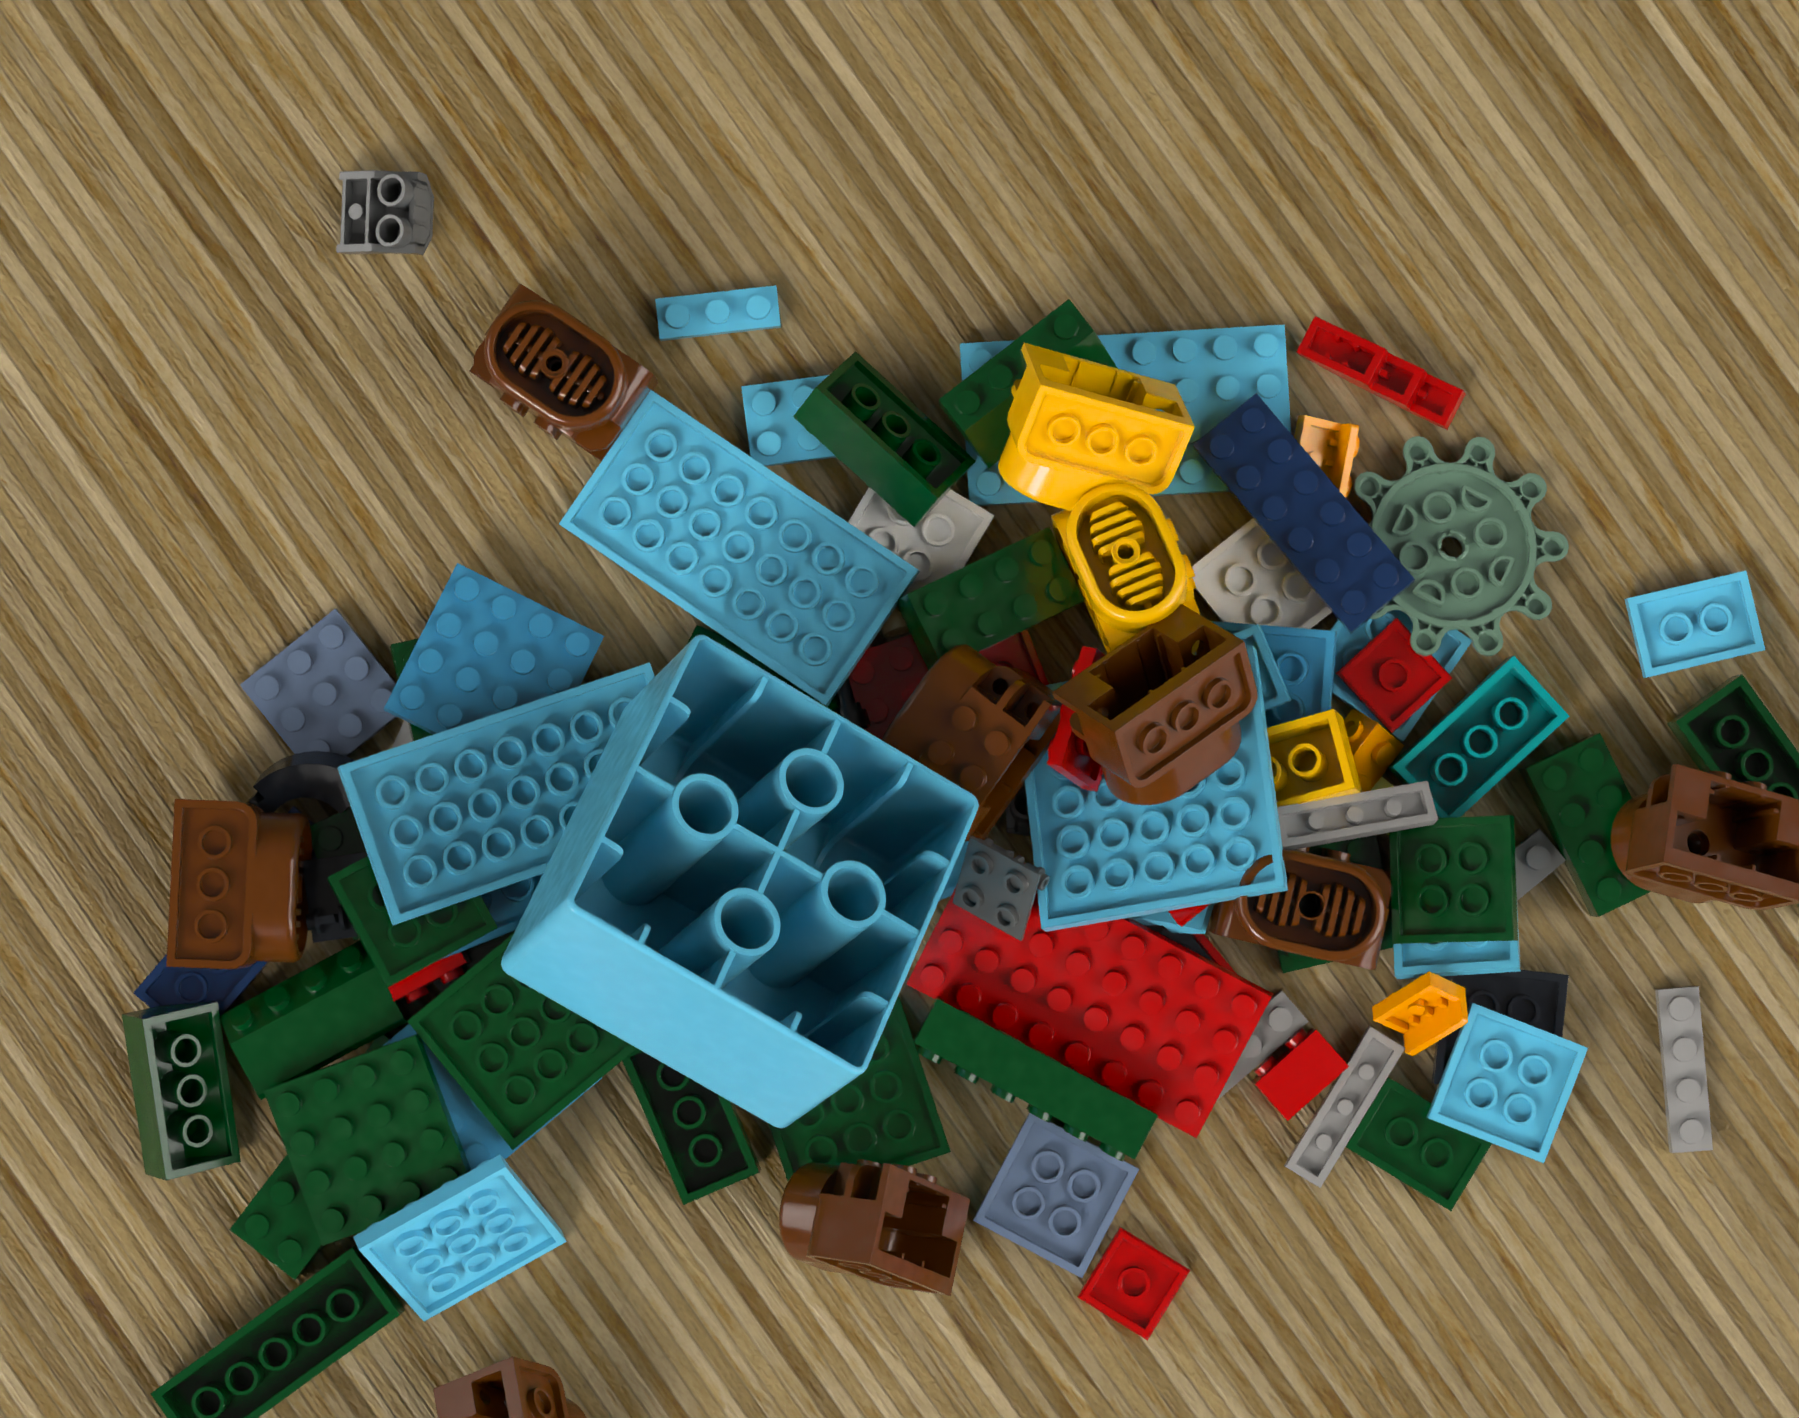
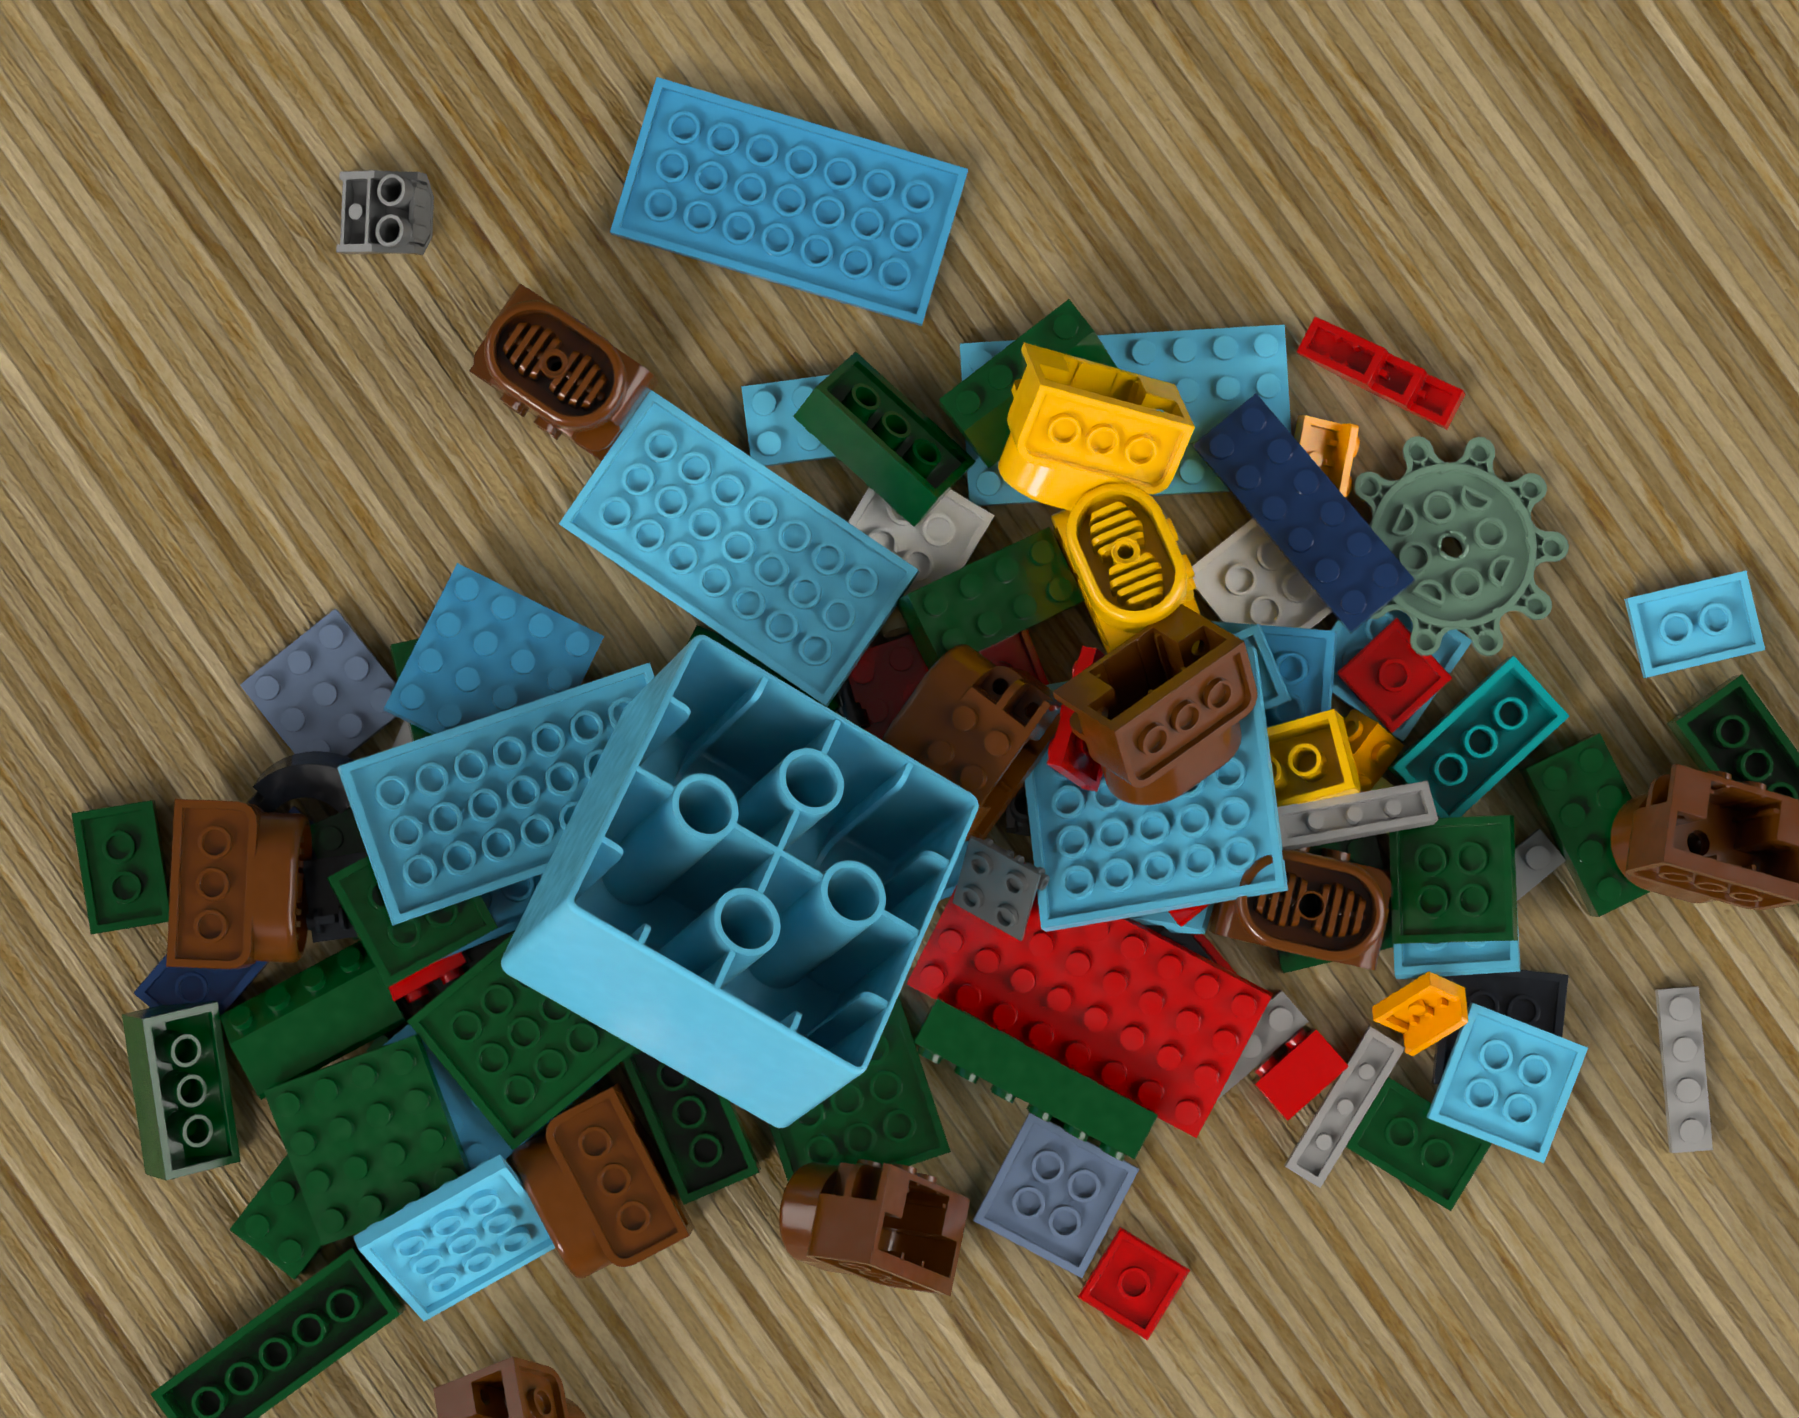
medium azure plate [655,285,781,341] -> none
none -> dark green plate [71,800,170,935]
none -> reddish brown brick [512,1082,694,1279]
none -> dark azure plate [610,77,968,326]

